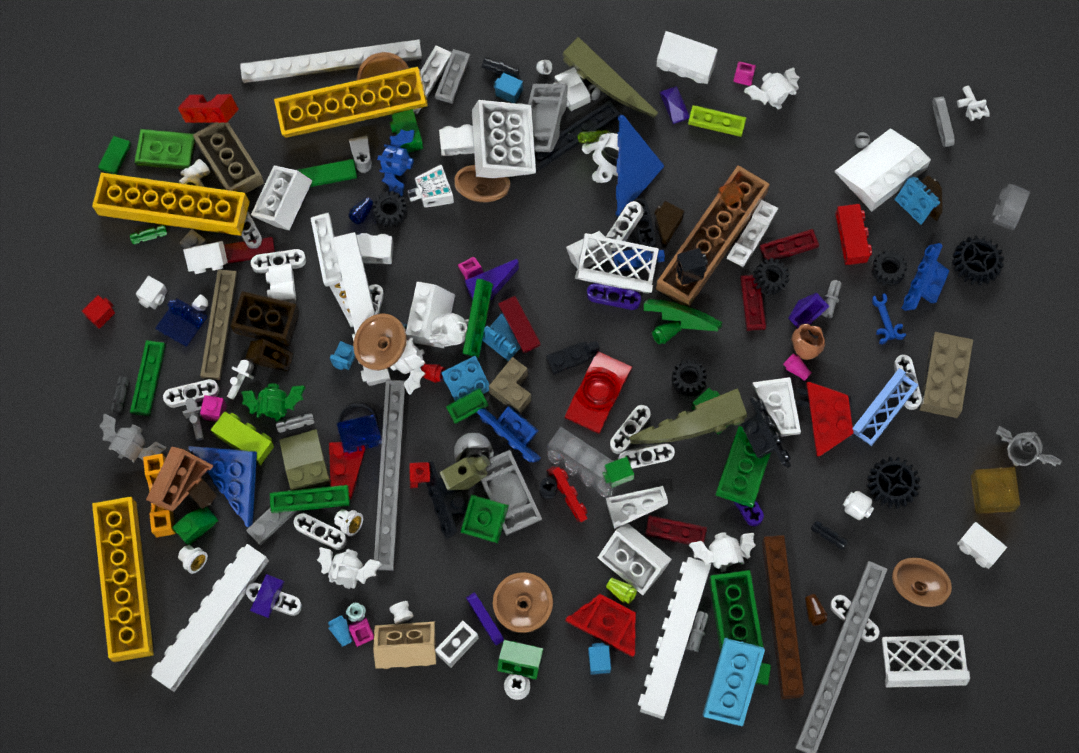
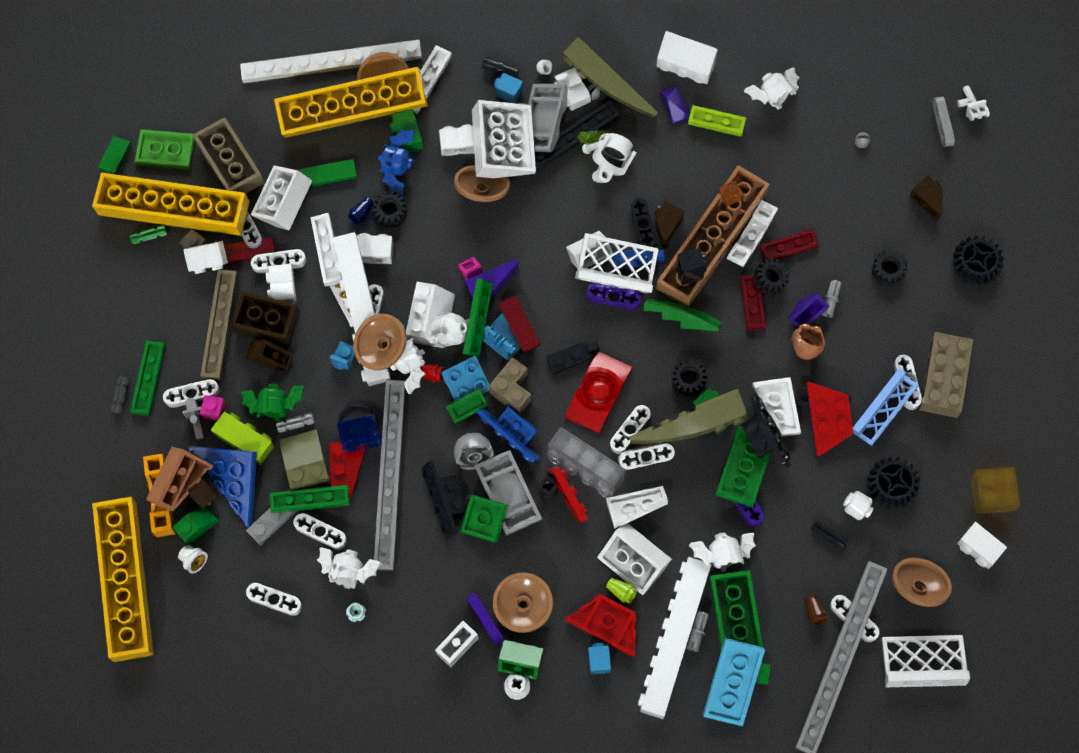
red brick [82,295,115,329] -> none
light grey helmet [99,414,166,463] -> none
white brick [136,276,168,309] -> none
white brick [151,544,269,692] -> none
clear blue hinge [155,298,208,347] -> none
red arch [178,94,239,123] -> none
white piece [179,159,210,187] -> none
white hinge [192,294,208,311] -> none
white arm [227,360,254,400] -> none
dark purple slope [250,574,285,618] -> none
dark azure cone [328,615,353,647] -> none
white piece [334,509,363,536] -> none
dark pink slope [348,617,374,647] -> none
light grey piece [349,135,372,173] -> none
tan slope [373,621,436,669] -> none
white wheel [389,601,414,624] -> none
torso [407,165,454,208] -> none
red bracket [409,462,430,488] -> none
light grey plate [435,49,471,104] -> none
olive torso [440,455,490,490] -> none
green brick [602,456,634,488] -> none
white beam [606,201,644,251] -> none
blue tile [615,115,664,217] -> none
dark red tile [645,515,707,545] -> none
green cone [652,321,681,344] -> none
dark pink slope [734,62,756,86] -> none
reddish brown brick [762,535,804,699] -> none
dark pink cone [783,353,812,381] -> none
white slope [835,128,931,212] -> none
red brick [835,204,872,265] -> none
blue bar [872,293,906,344] -> none
dark azure hinge [895,177,941,225] -> none
blue bracket [902,243,950,311] -> none
clear brick [992,183,1031,230] -> none
light grey helmet [996,426,1062,466] -> none

